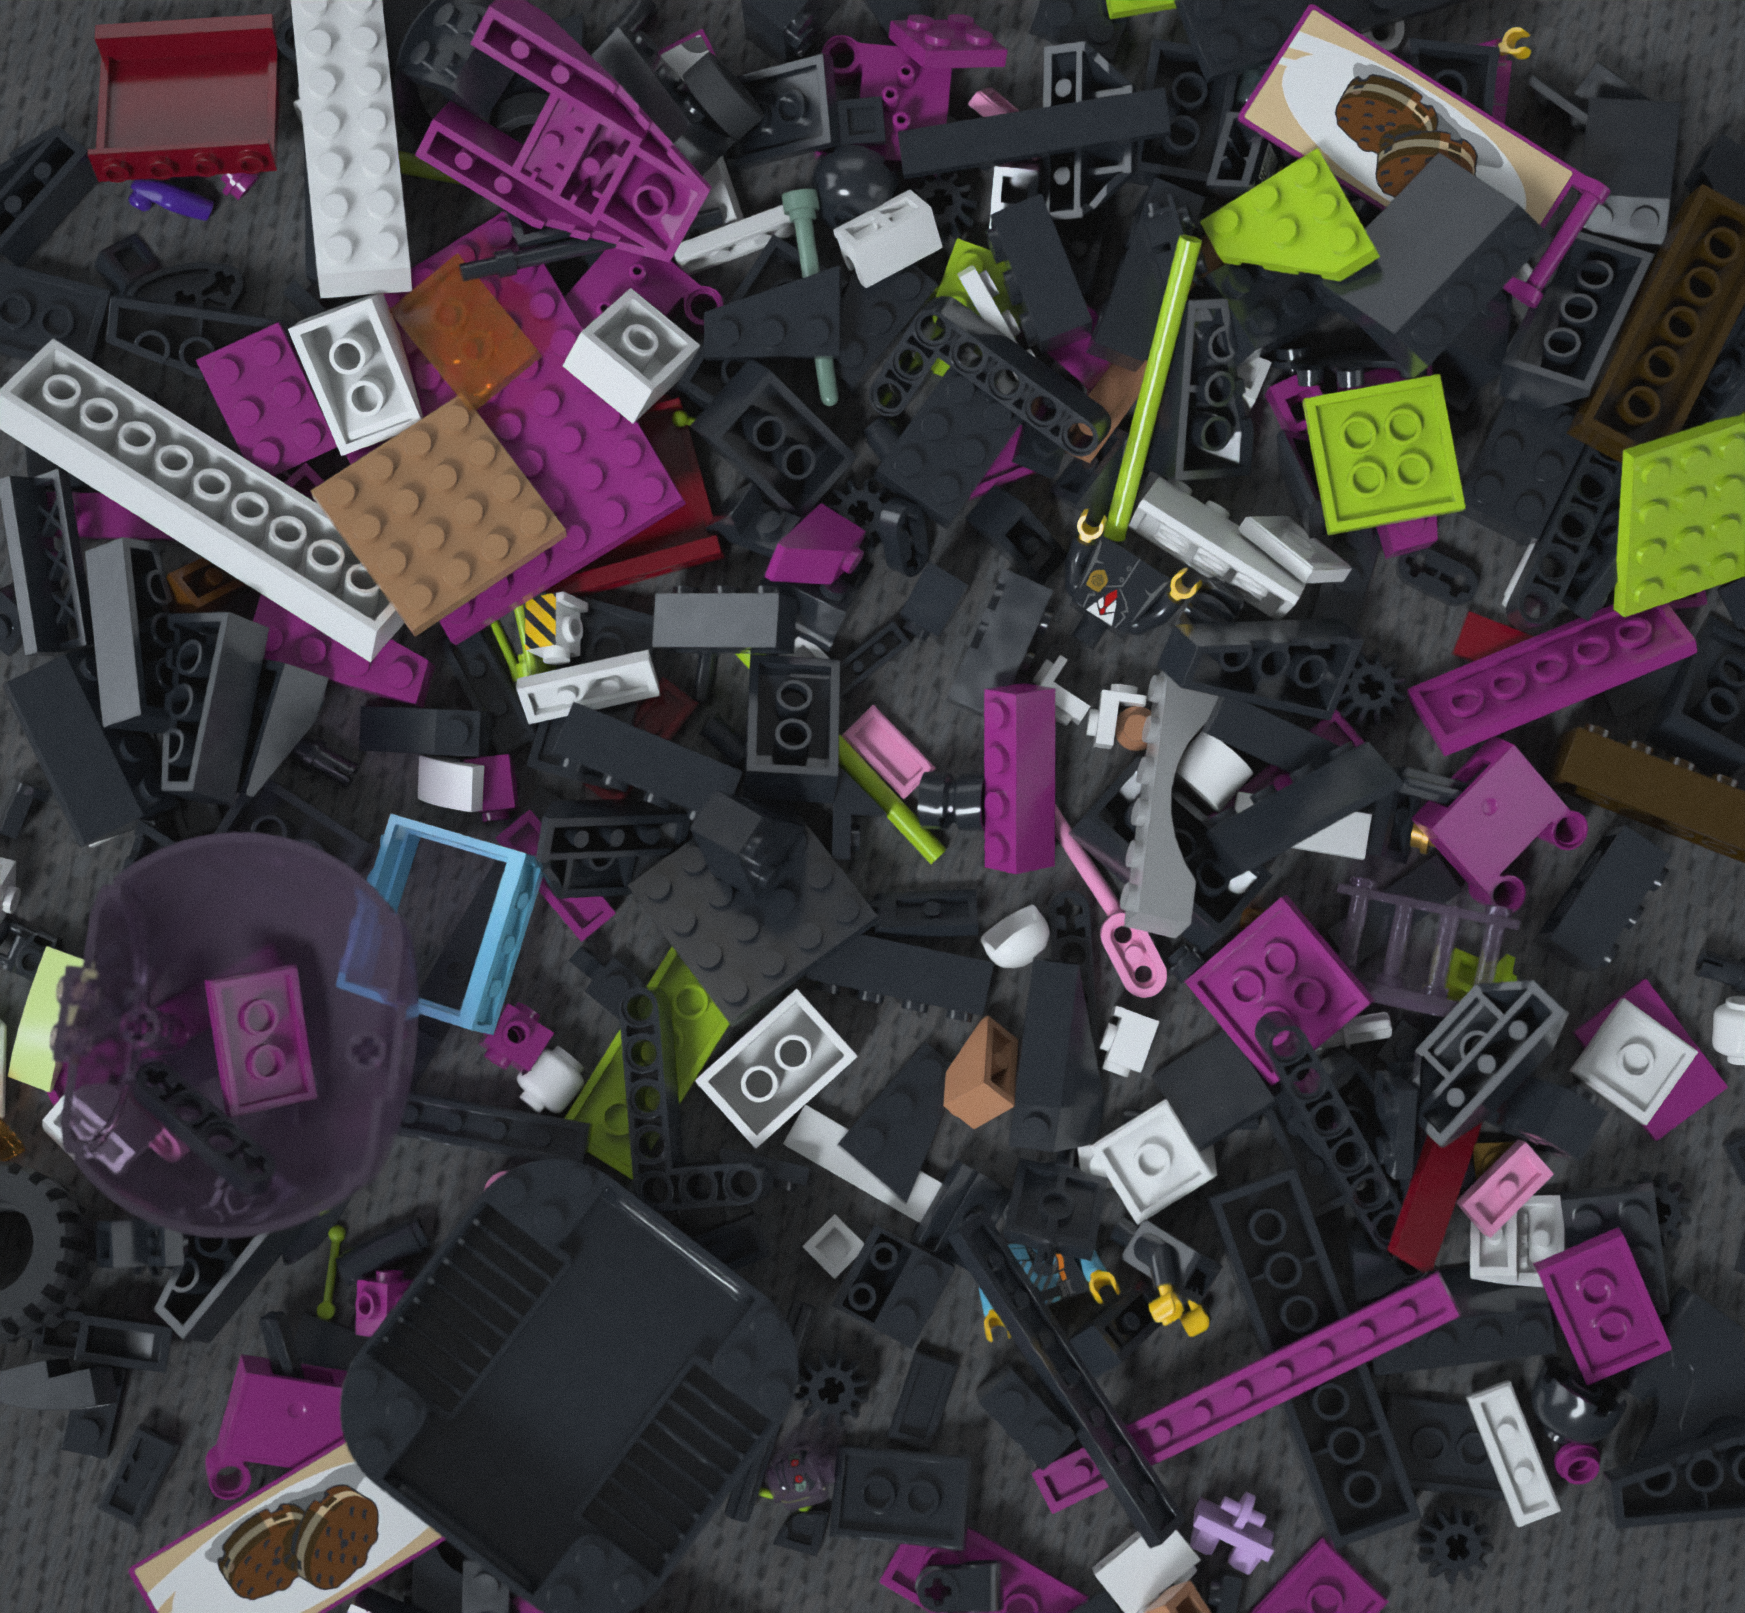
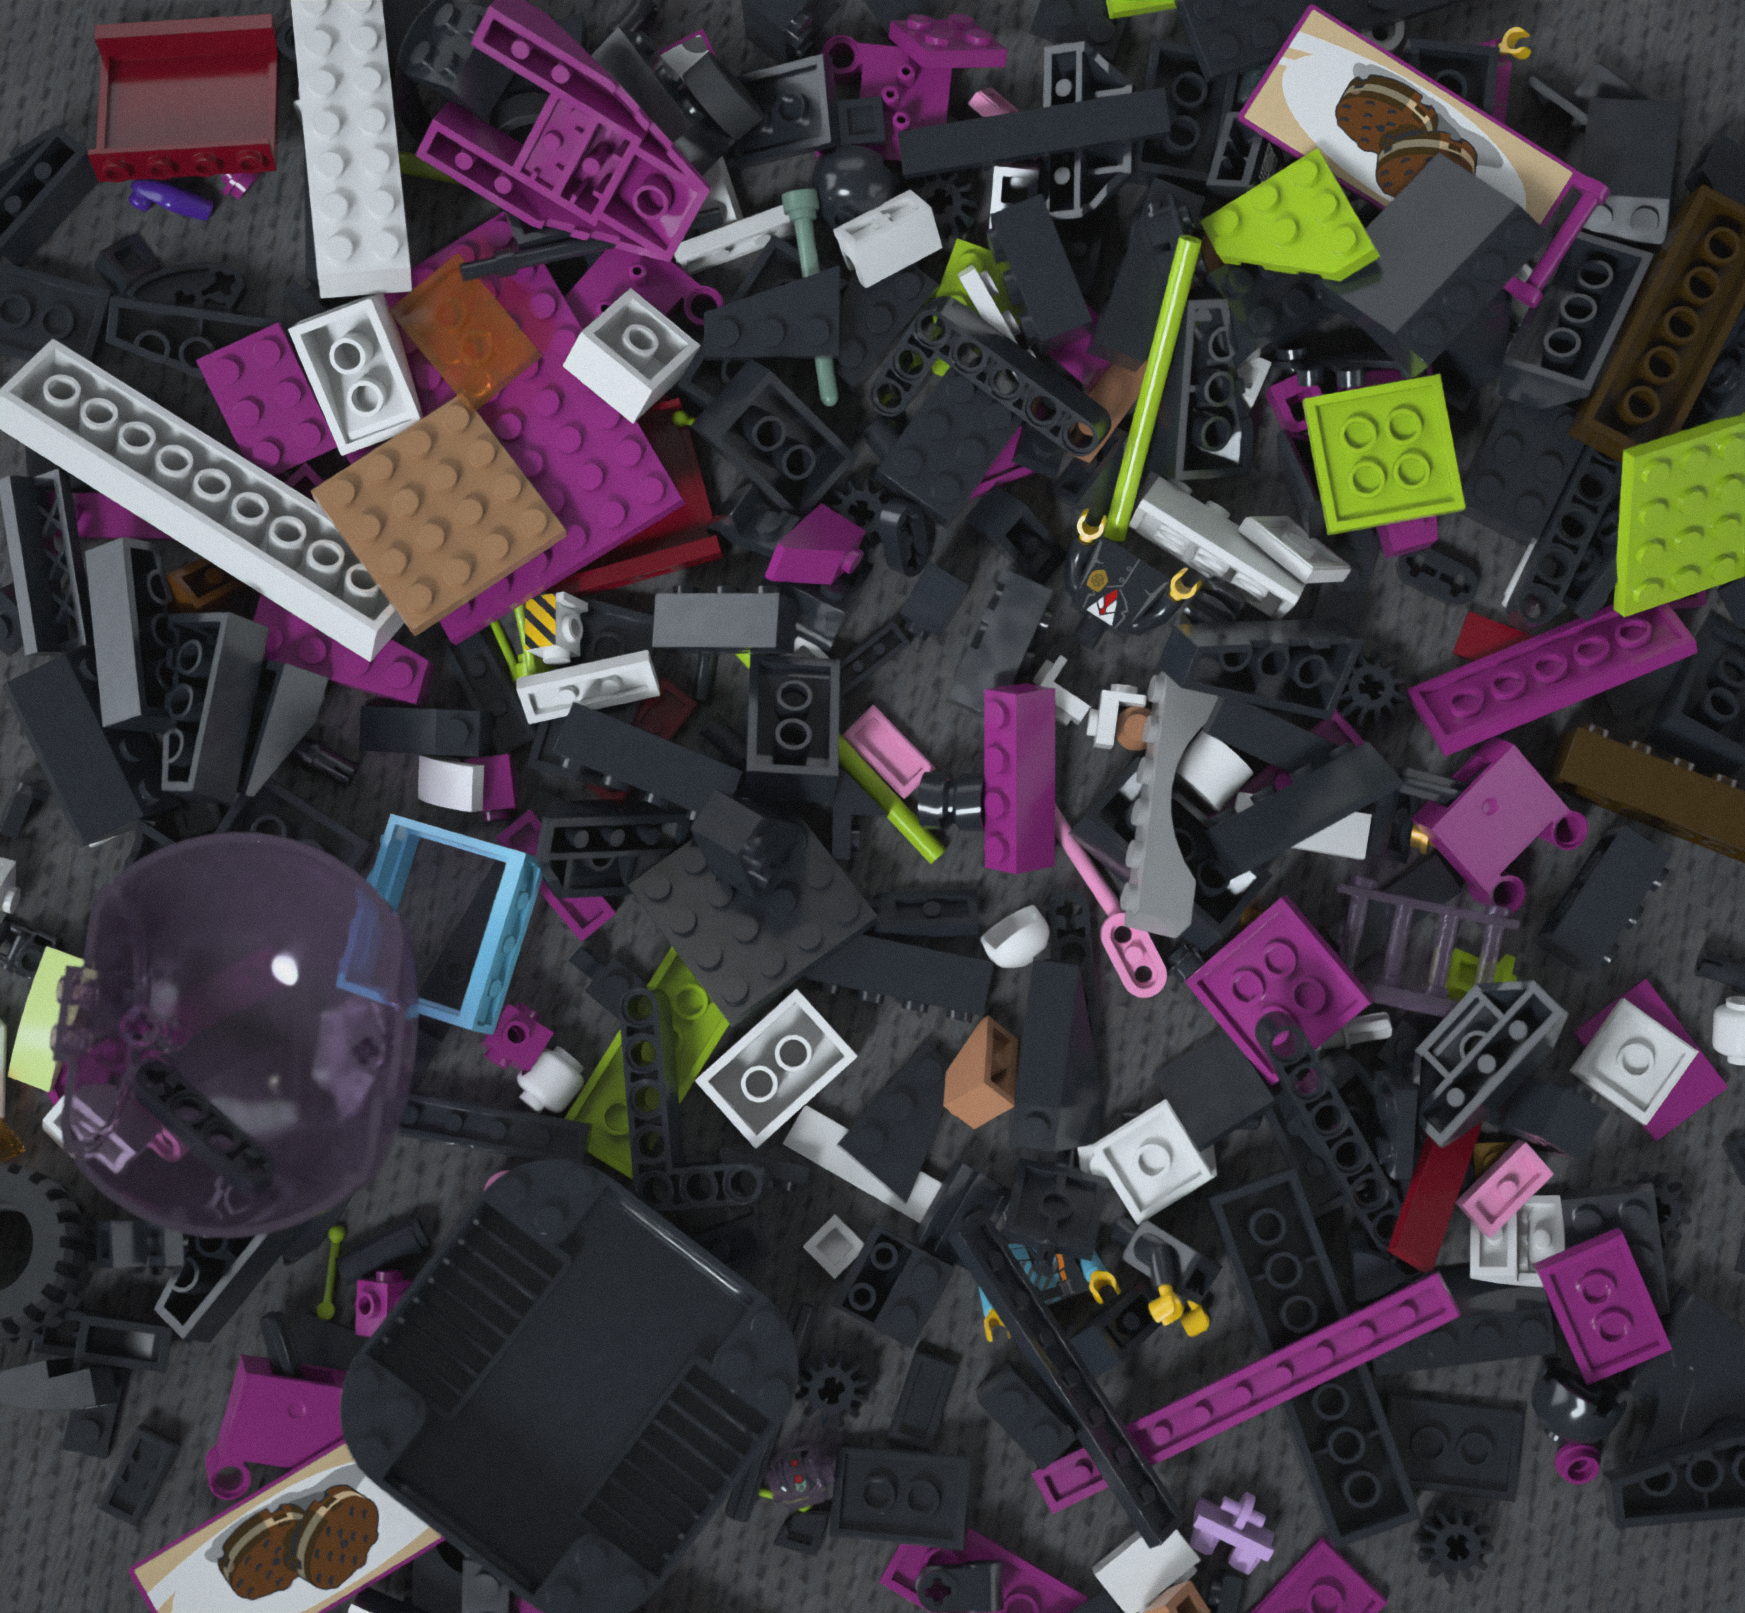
magenta tile [204,963,318,1118] -> none
white brick [1100,1006,1159,1078] -> none
white tile [1466,1380,1561,1527] -> none

